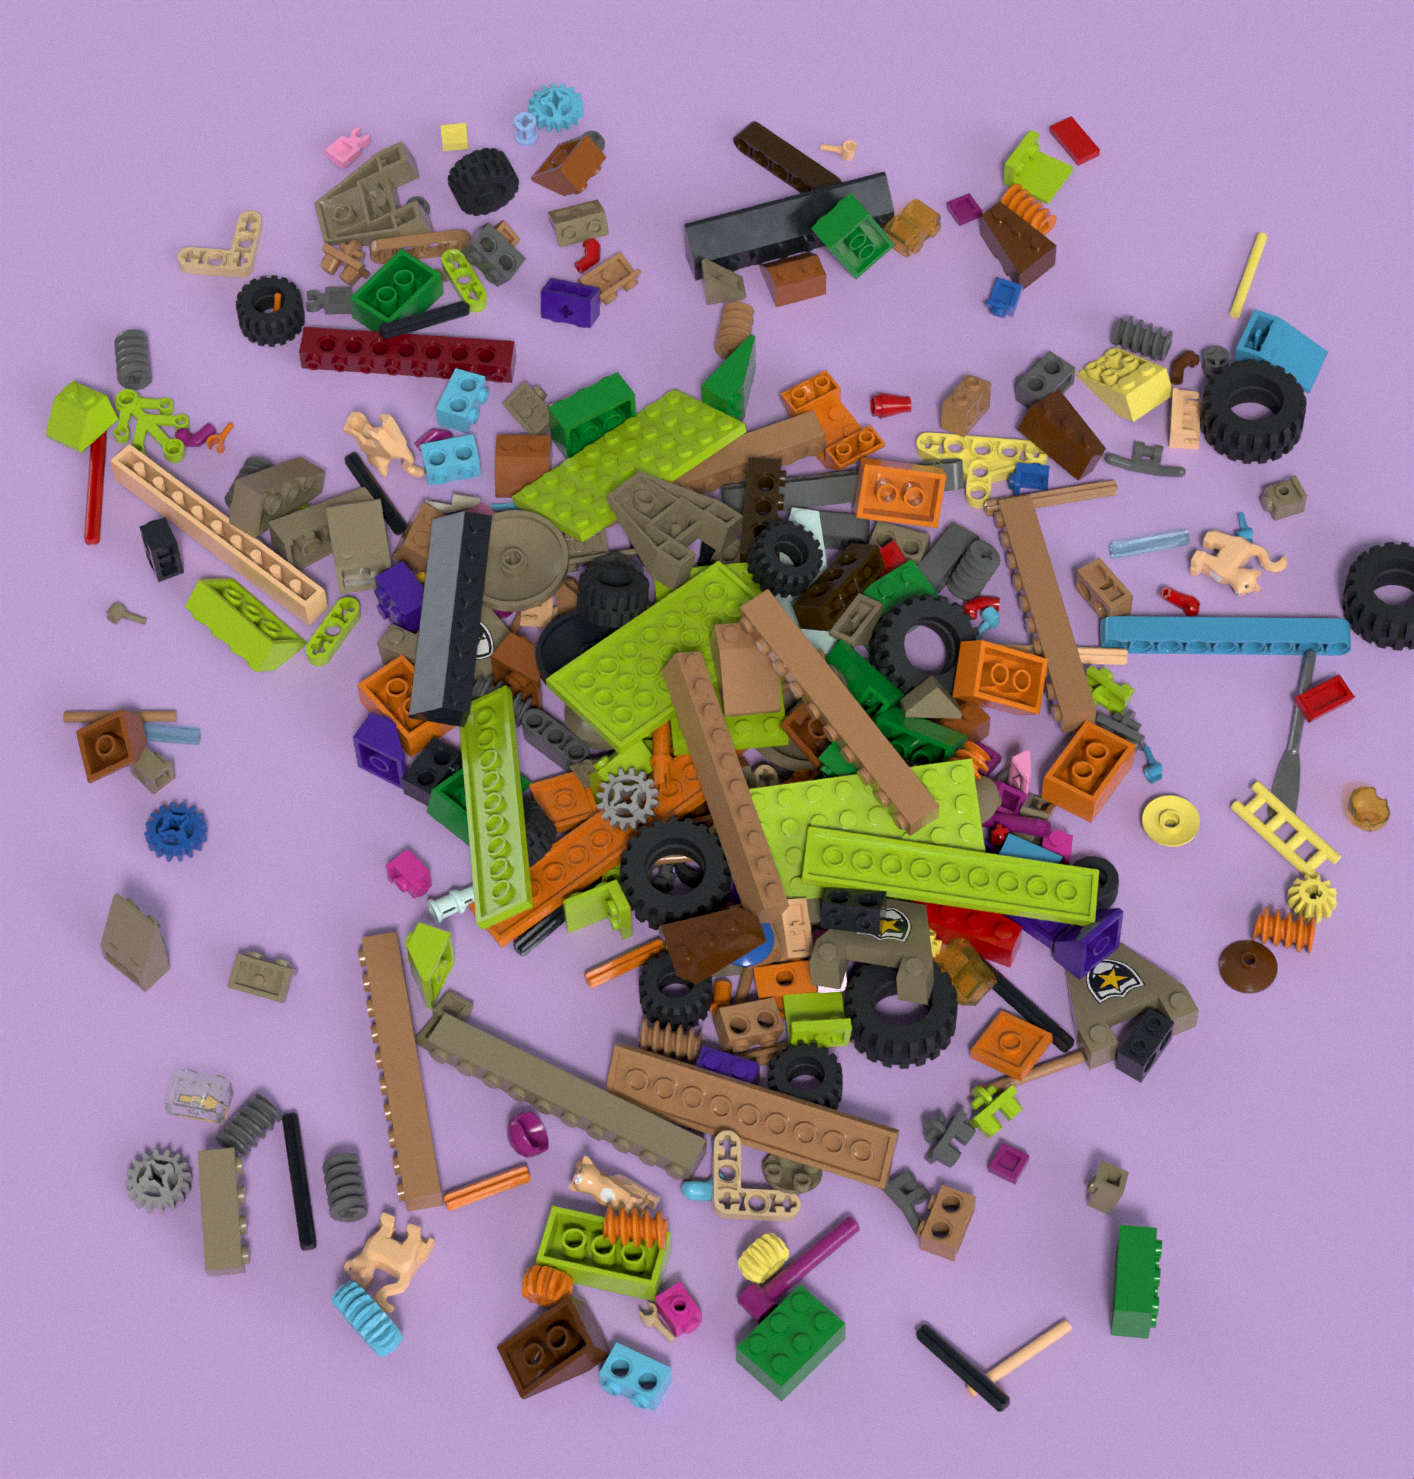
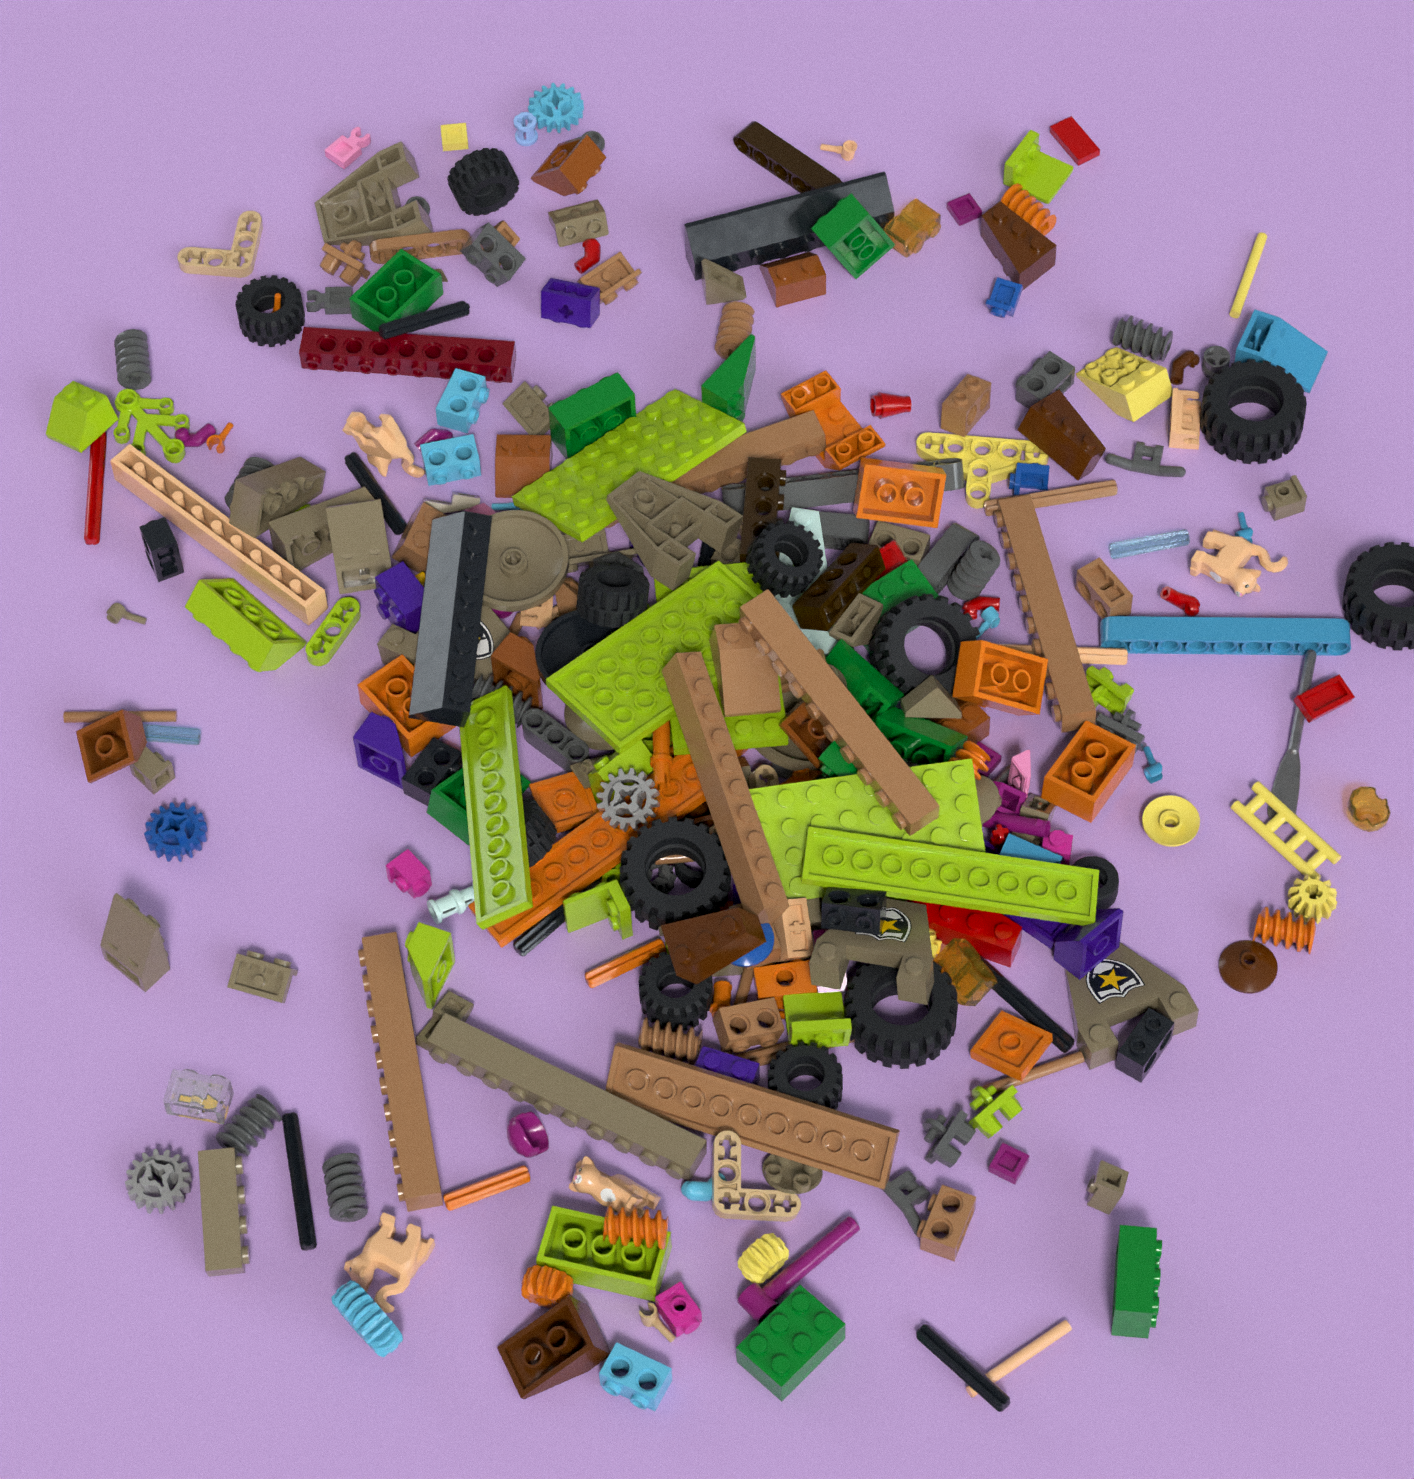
lime beam [441,249,487,312] -> none

